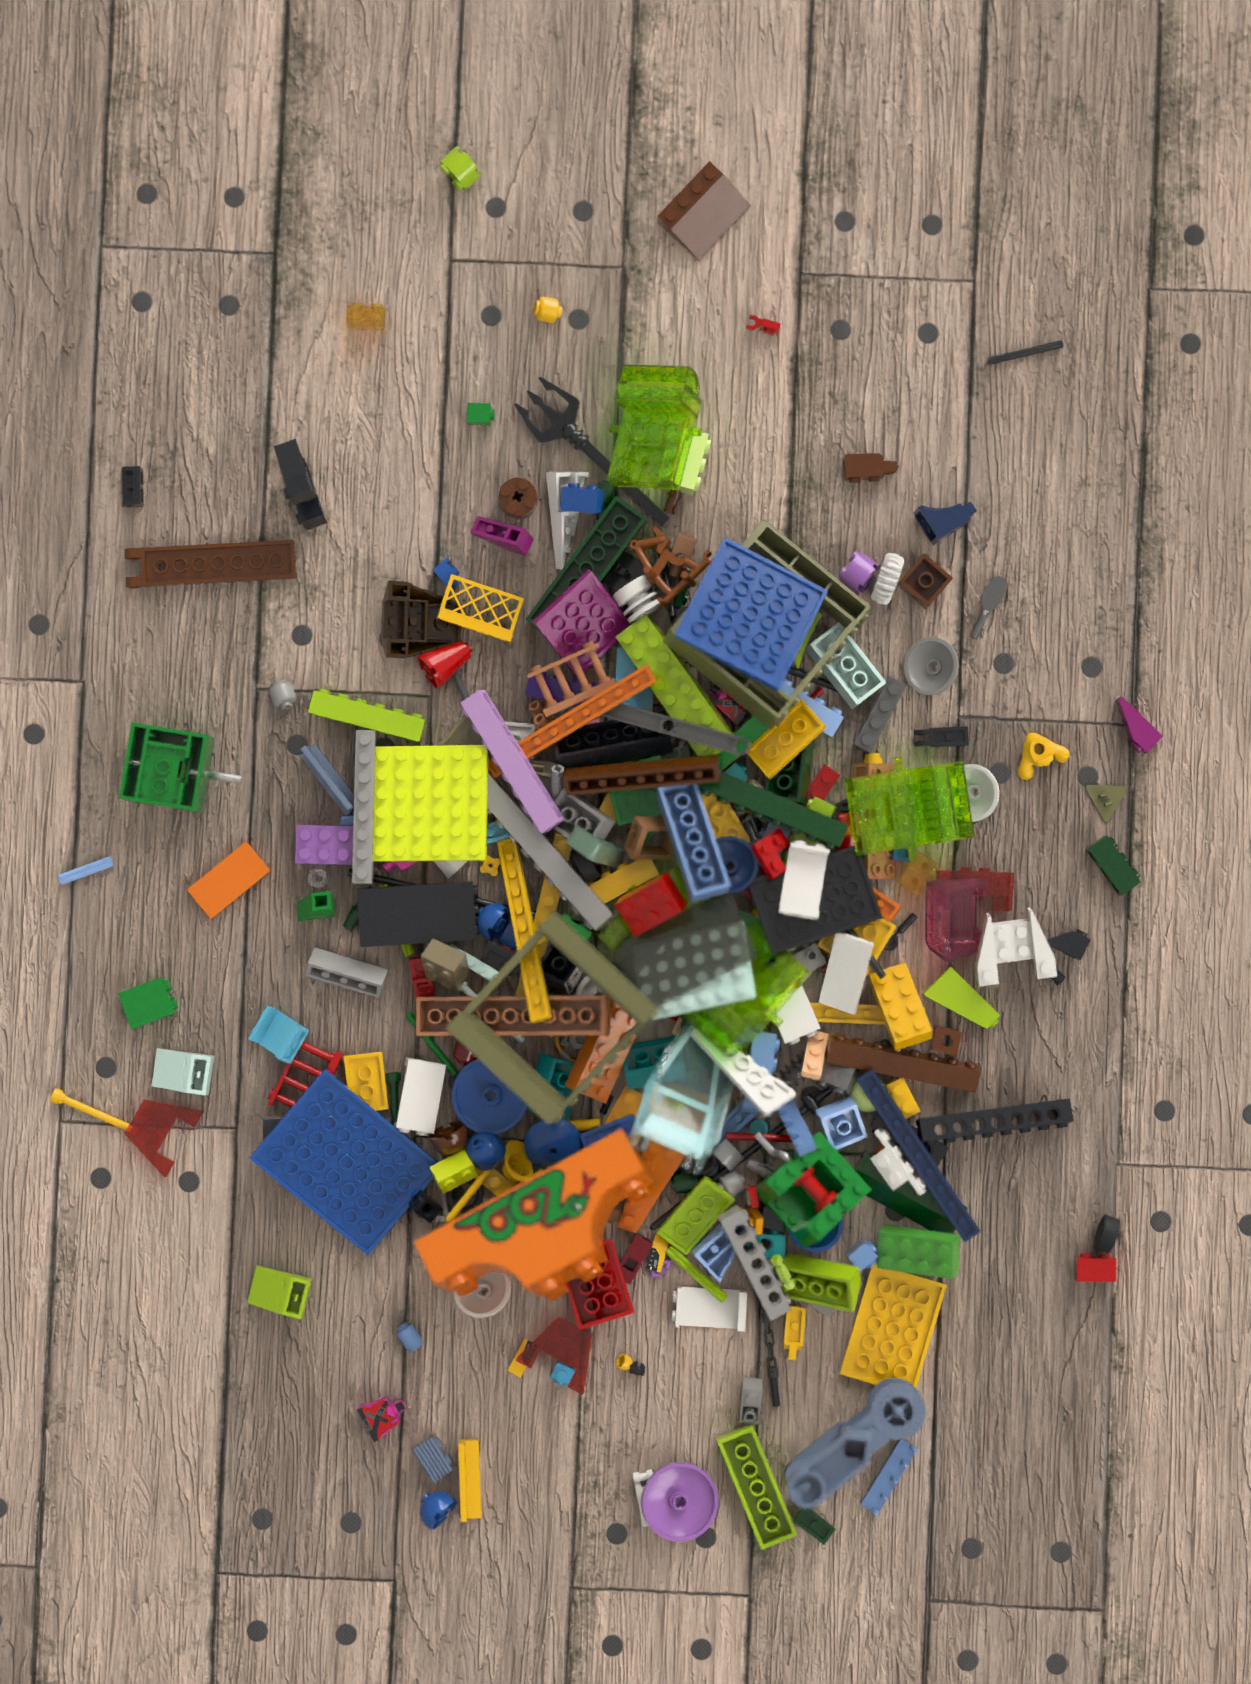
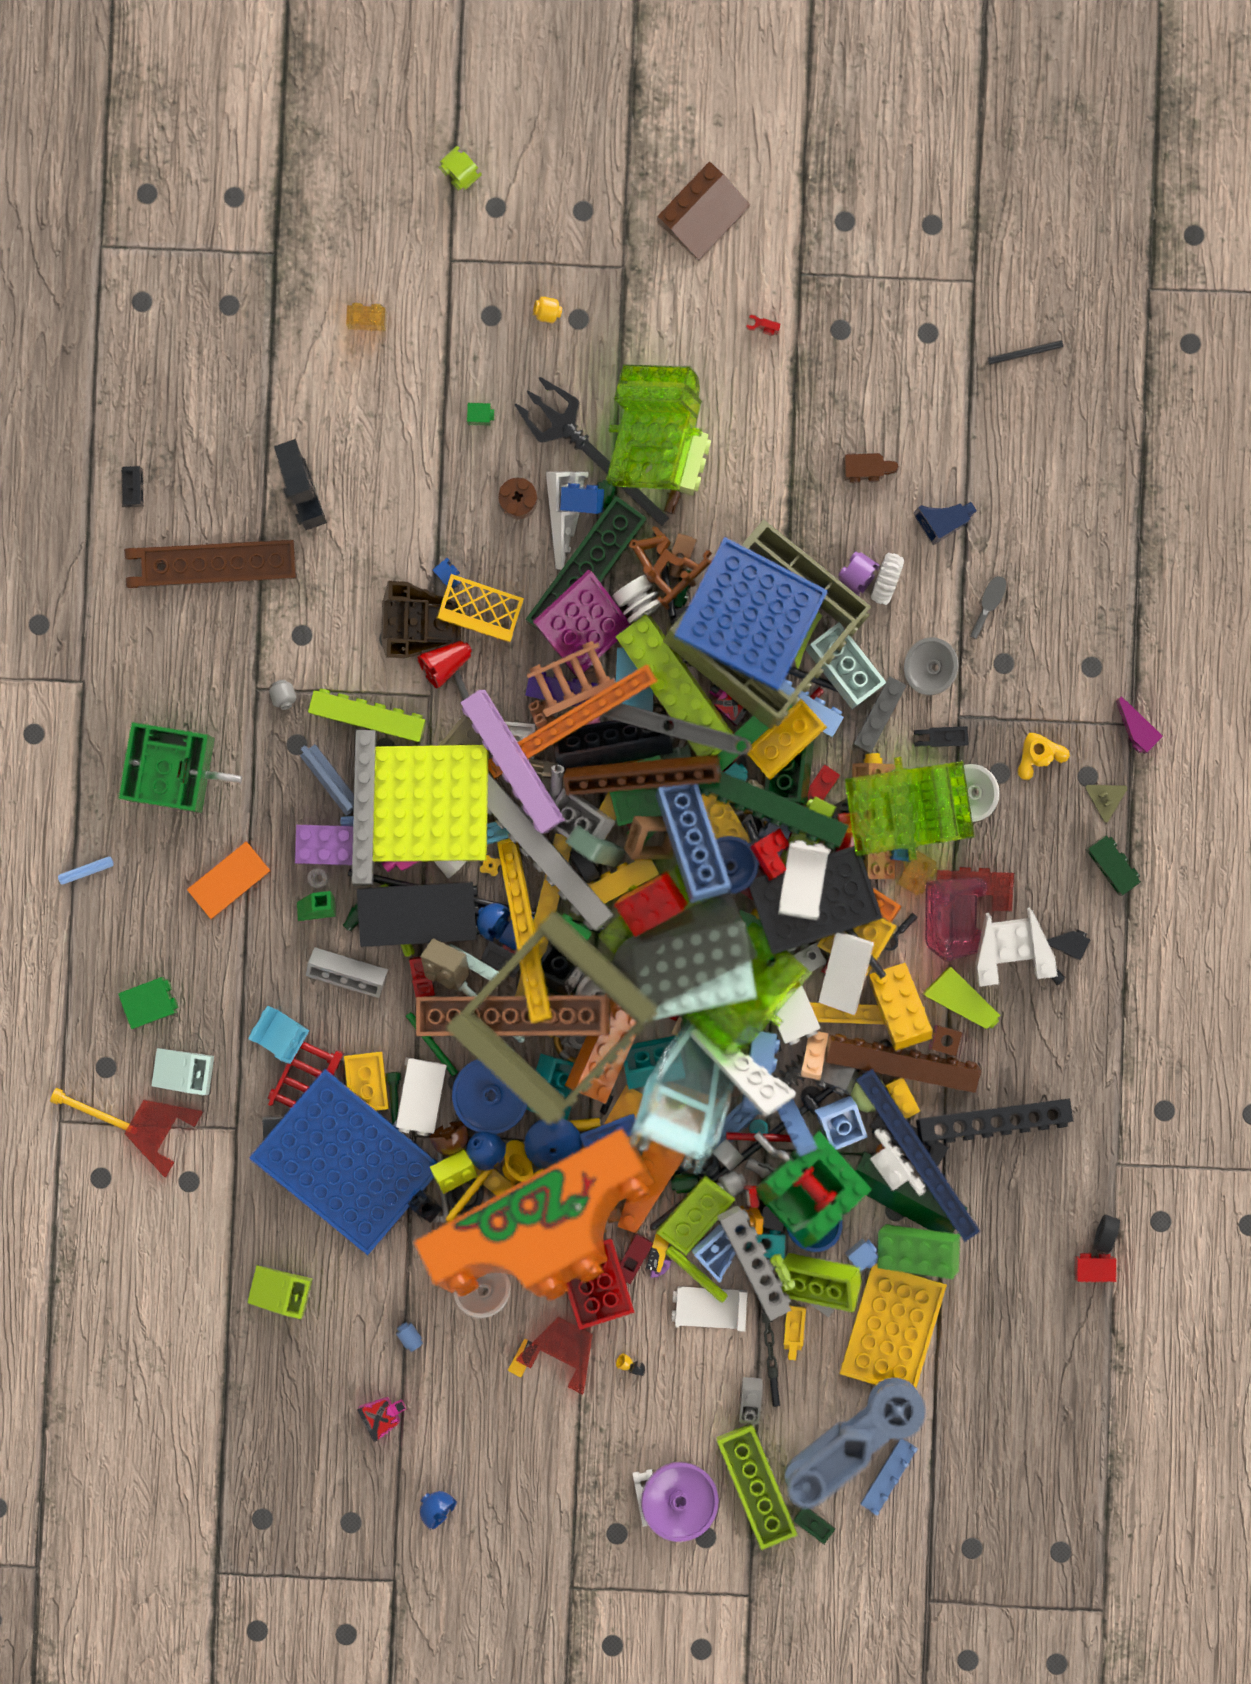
sand blue brick [412,1435,454,1483] -> none
dark red head [453,1039,477,1065] -> none
yellow fence [458,1439,482,1522] -> none
magenta slope [470,516,534,556] -> none
dark azure brick [550,1359,575,1386] -> none
black piece [603,552,646,592] -> none
reddish brown brick [897,553,953,610] -> none

